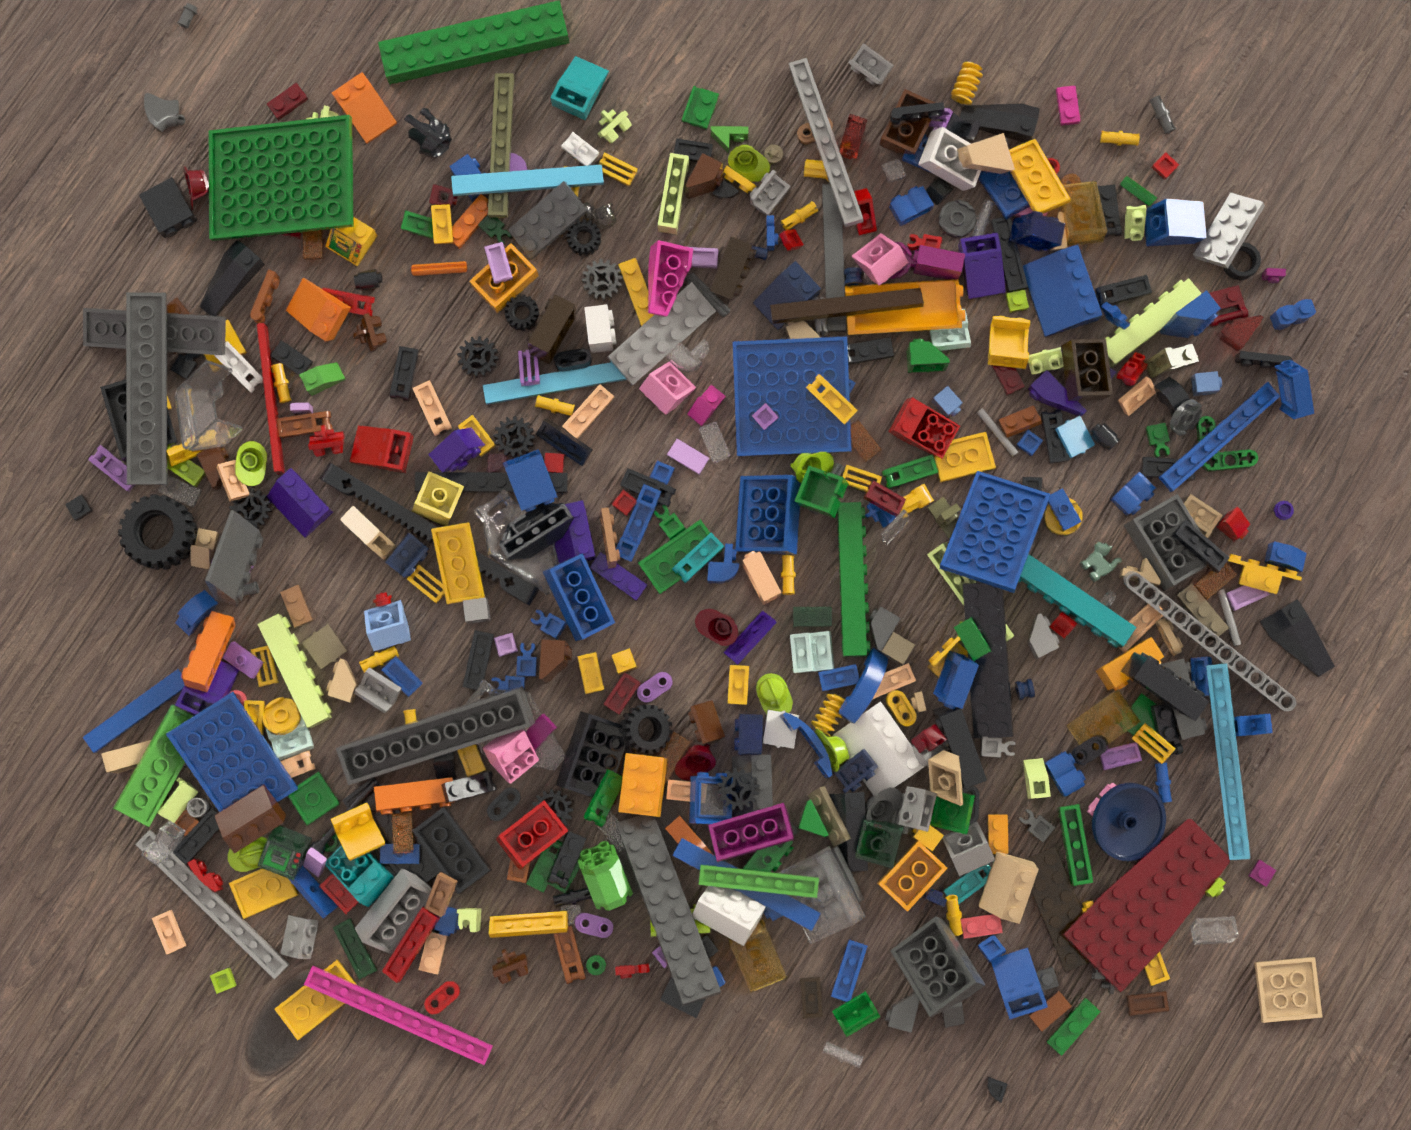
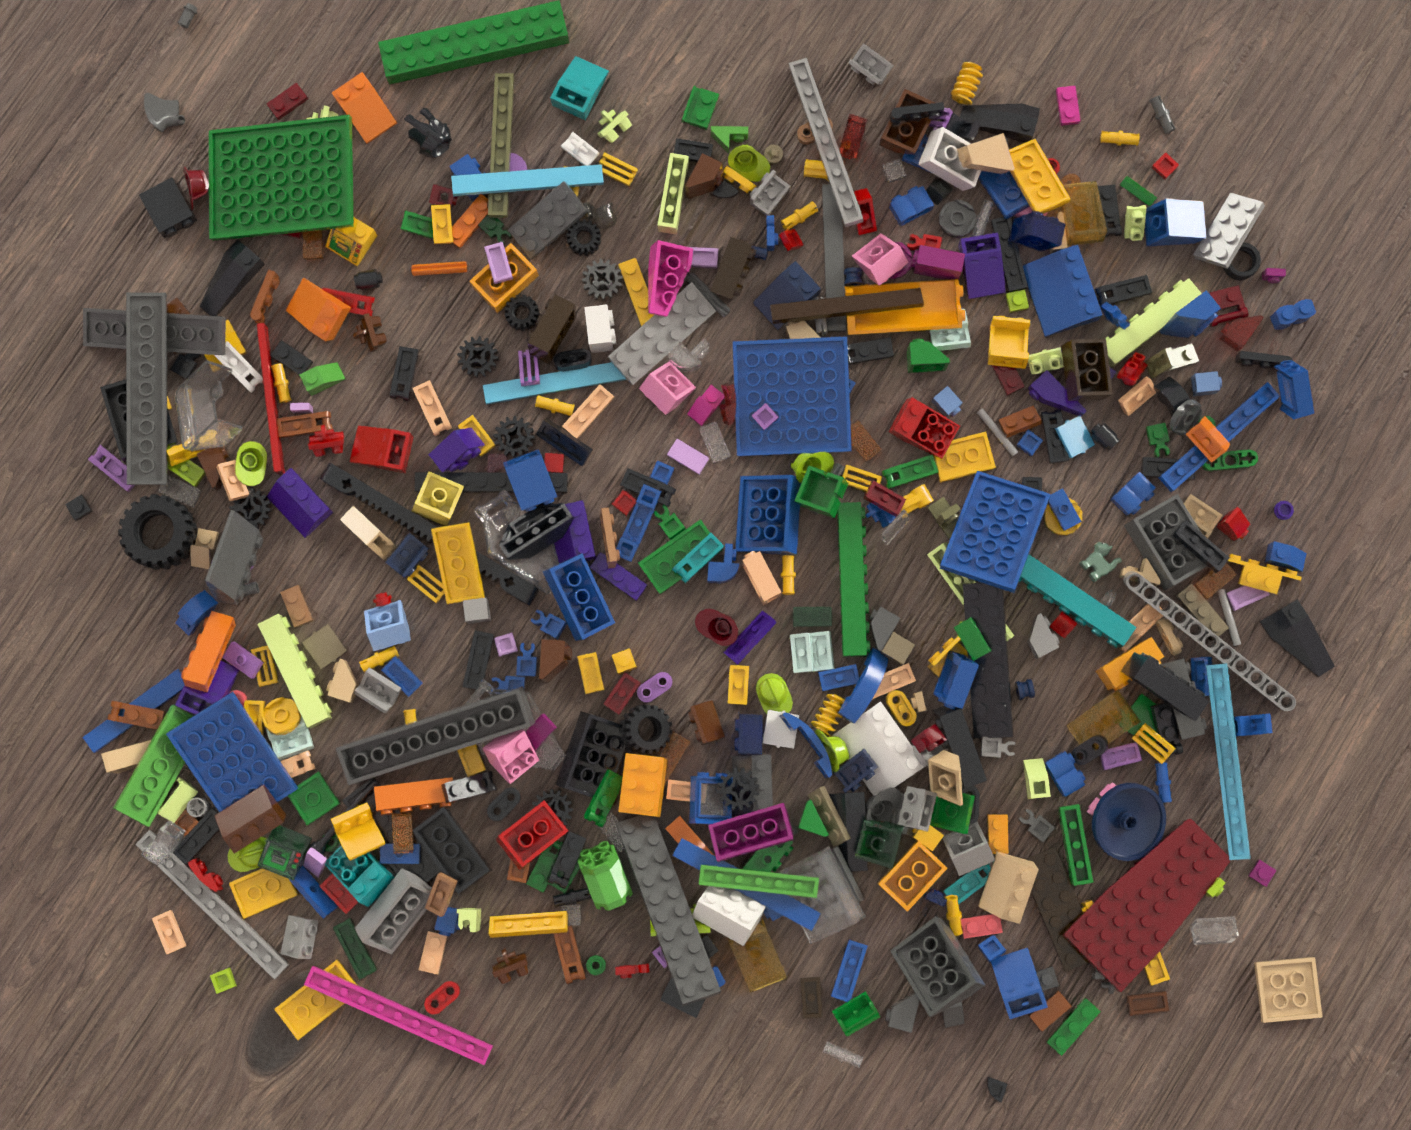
red plate [382,906,440,983] -> none
black slope [433,751,457,779] -> none
medium lavender plate [574,913,613,938] -> none
dark red piece [674,744,716,781] -> none
yellow plate [806,374,858,425] -> none
none -> dark orange plate [107,701,166,730]
none -> clear red slope [719,383,736,425]
none -> orange panel [1186,416,1230,463]

